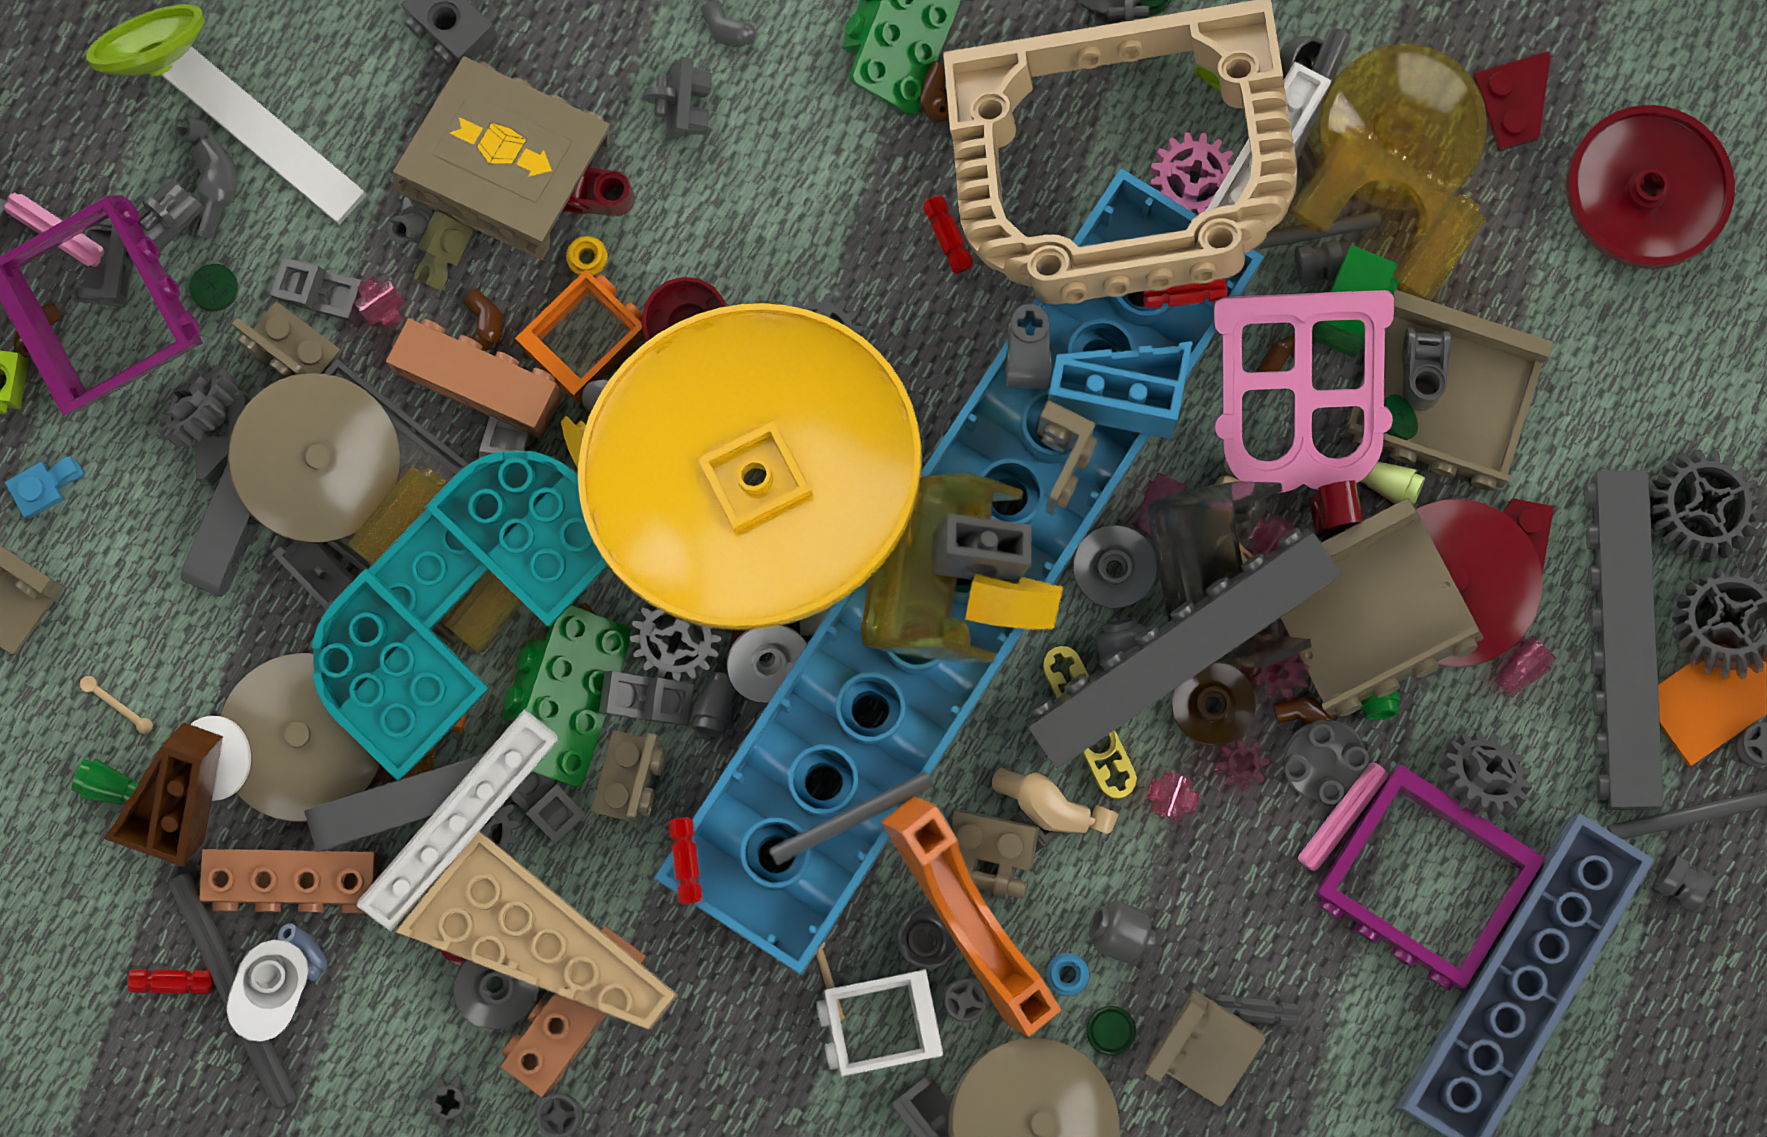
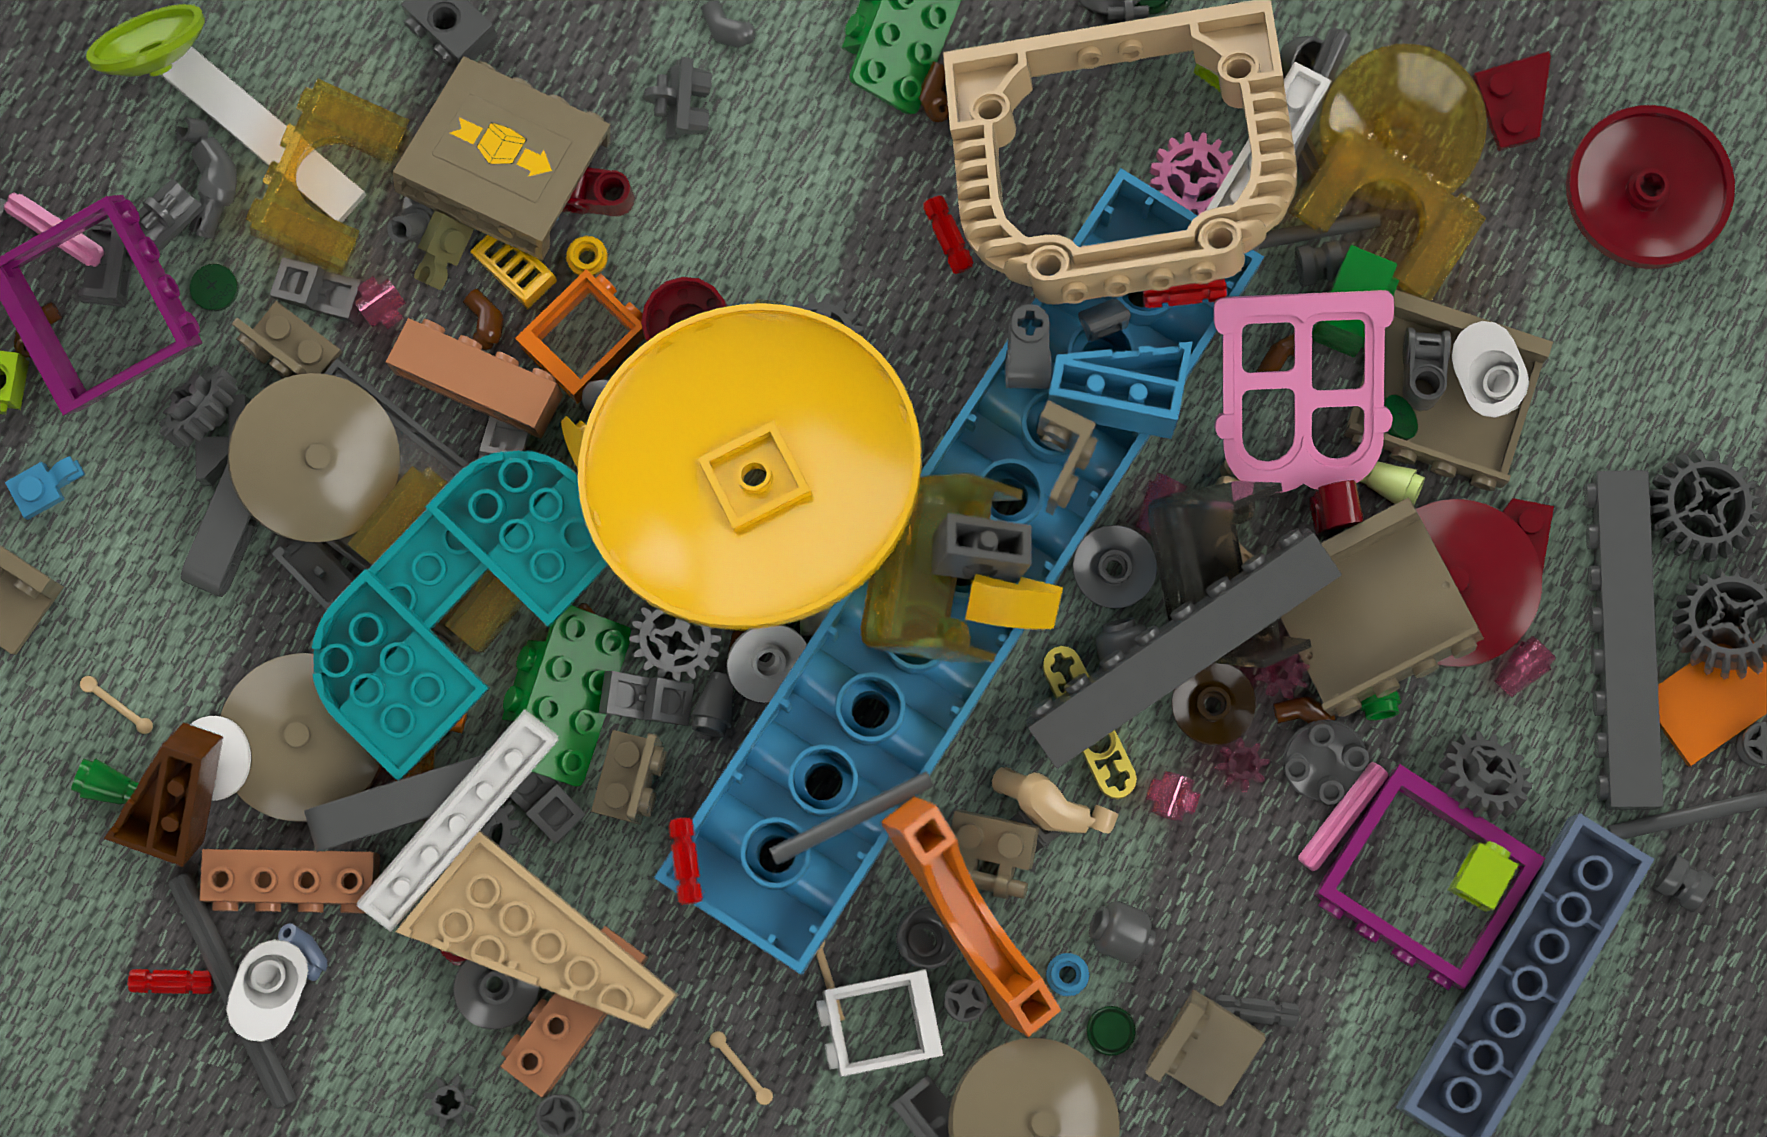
clear pink gear [1248,515,1297,556] -> none
none -> clear yellow arch [246,78,410,274]
none -> yellow slope [470,235,557,309]
none -> tan hinge [709,1031,773,1105]
none -> dark grey slope [1078,299,1131,342]
none -> lime brick [1448,841,1518,912]
none -> white piece [1451,321,1529,418]

